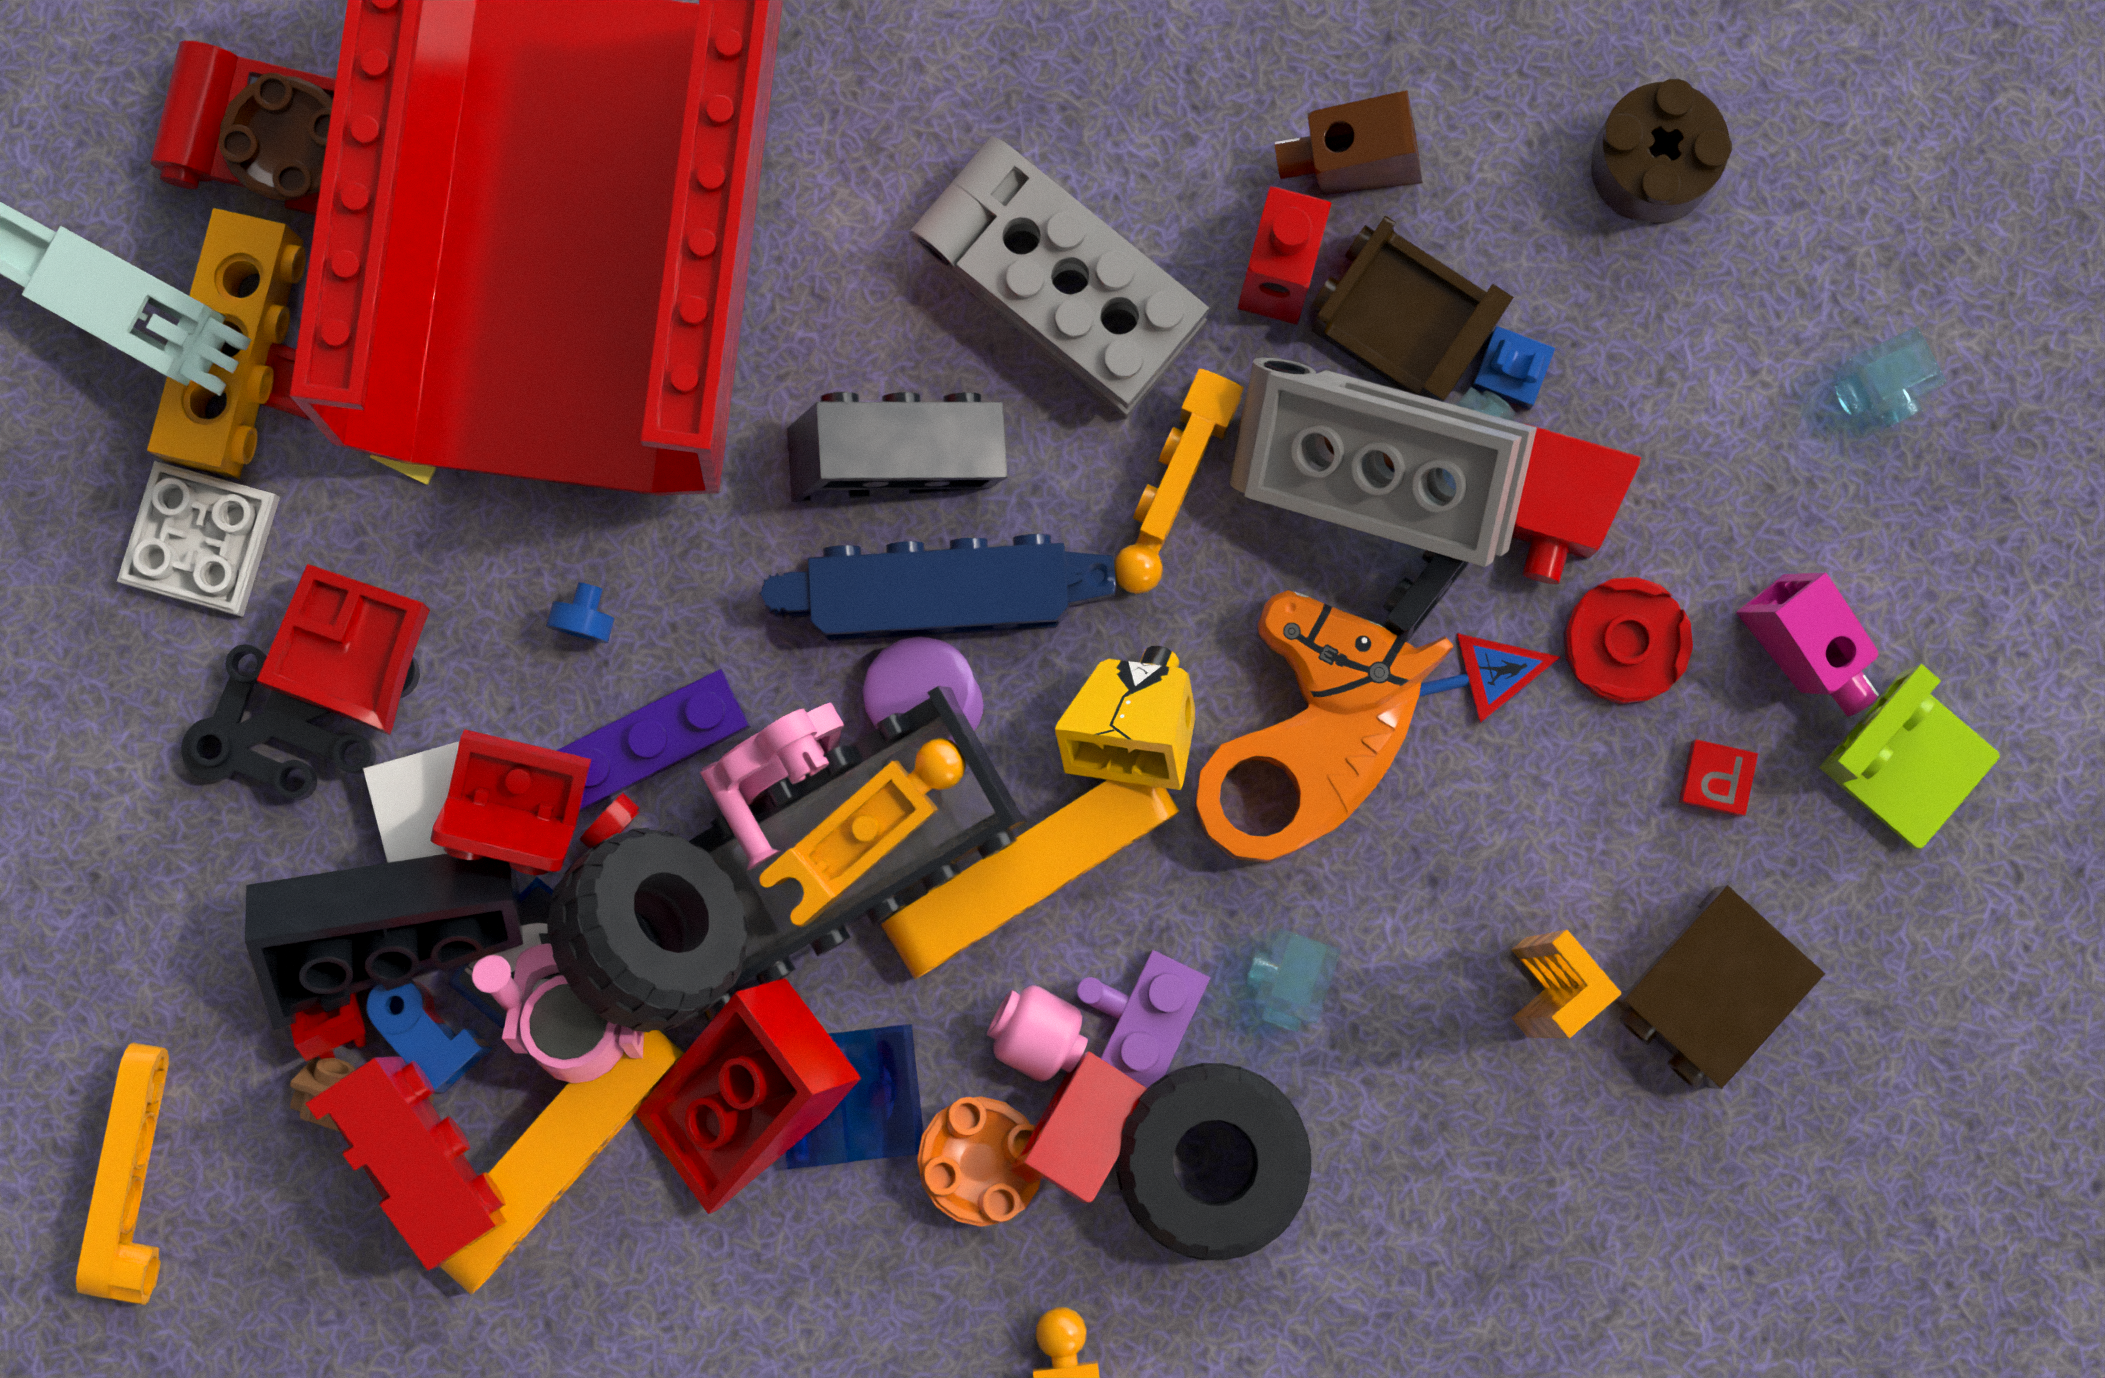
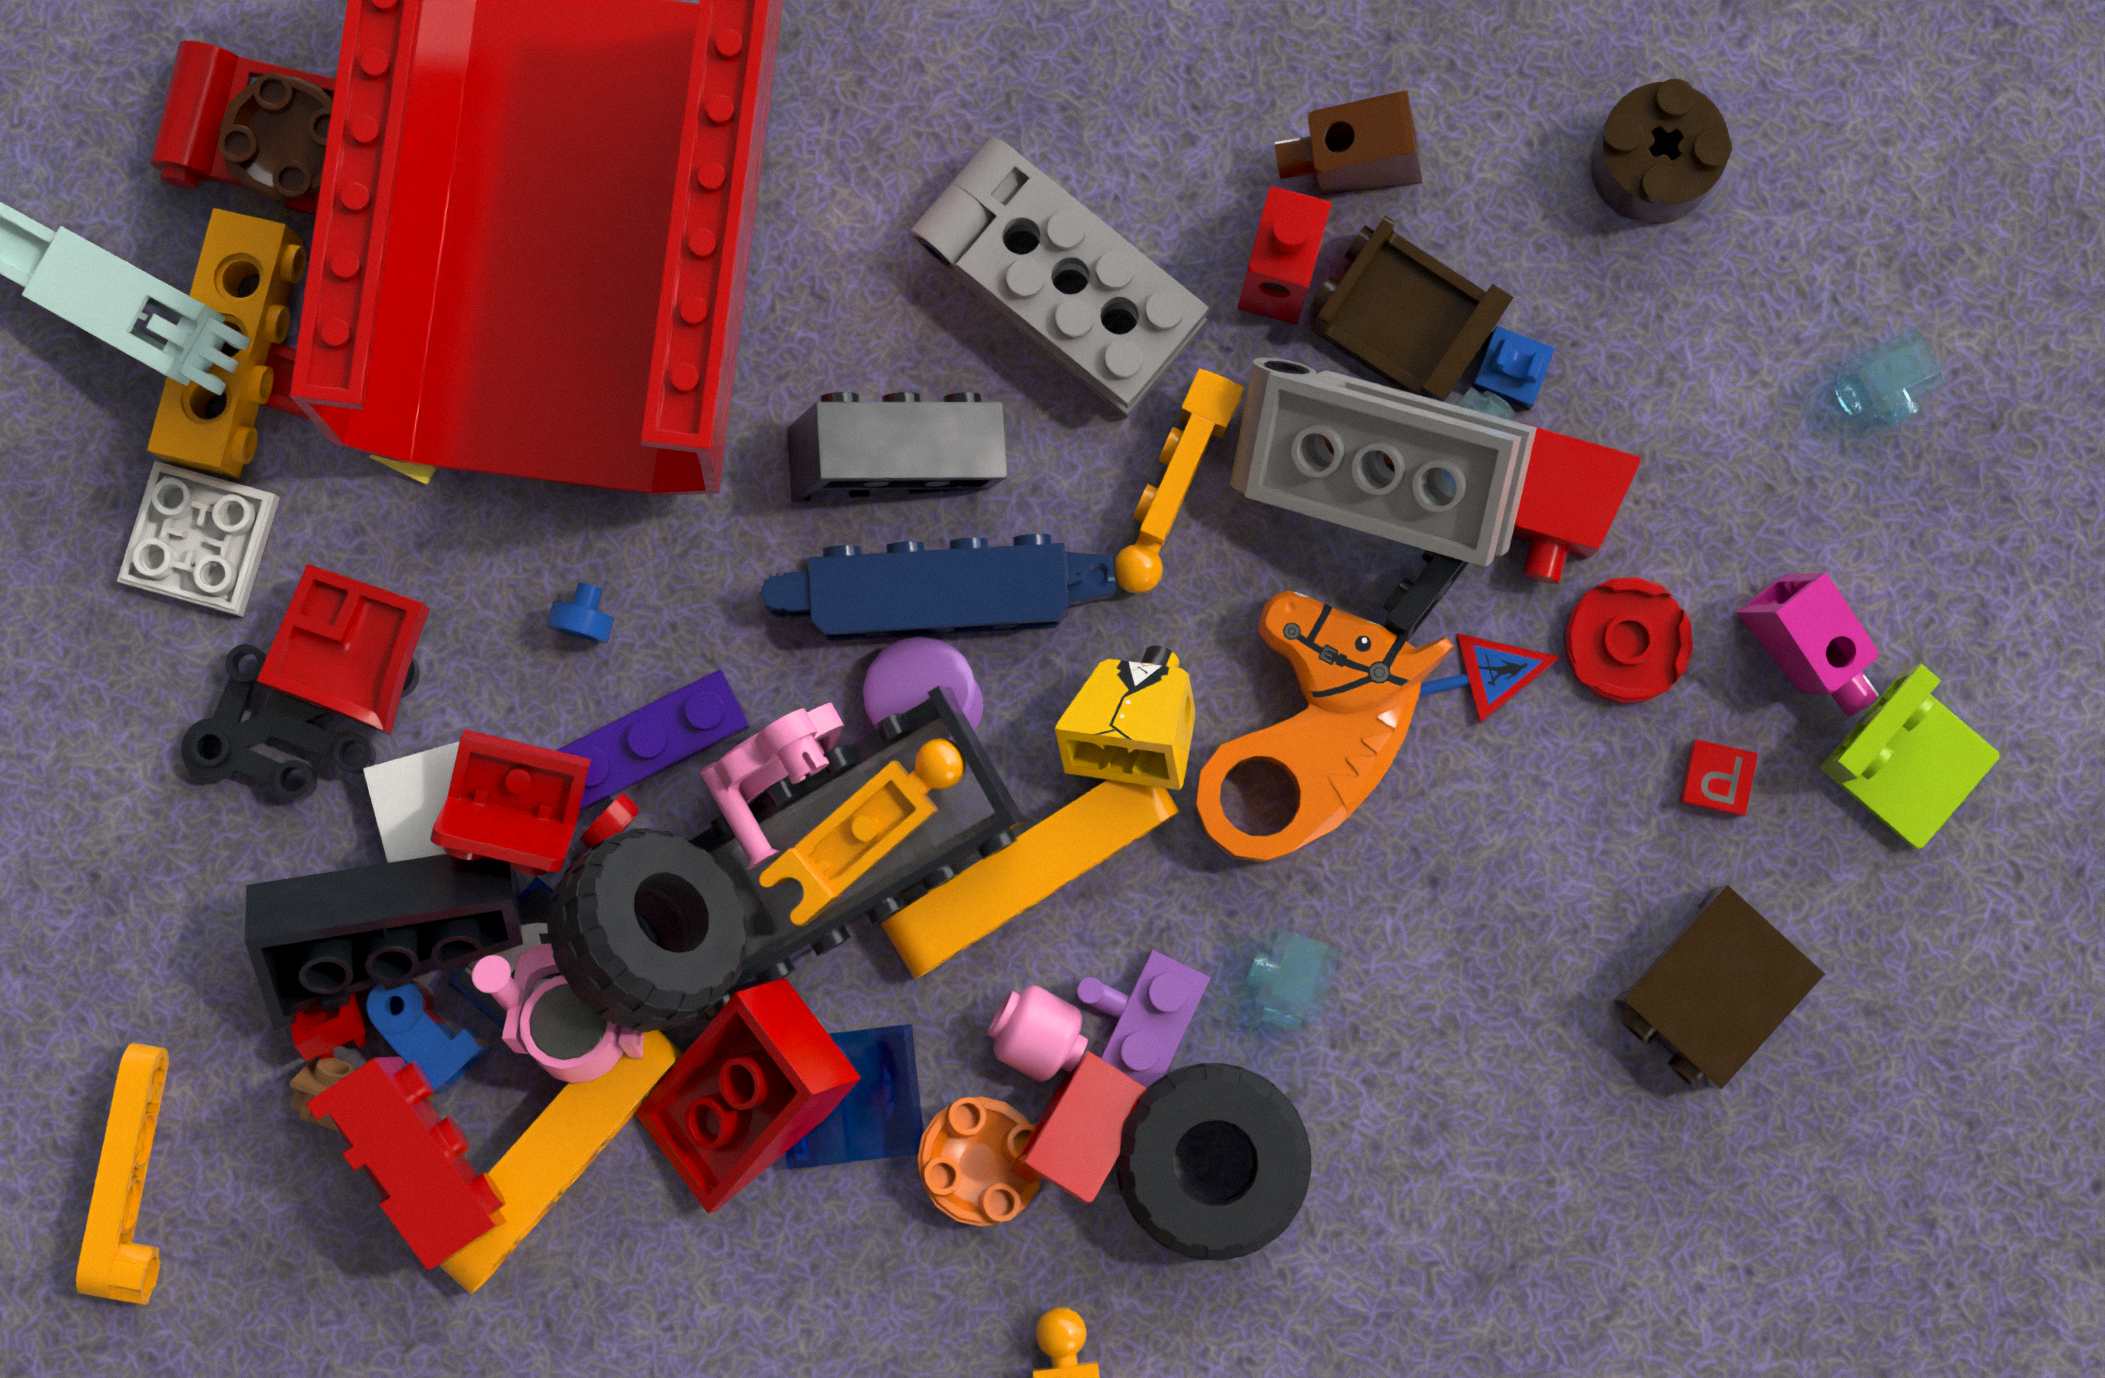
light orange fence [1511,929,1622,1039] -> none

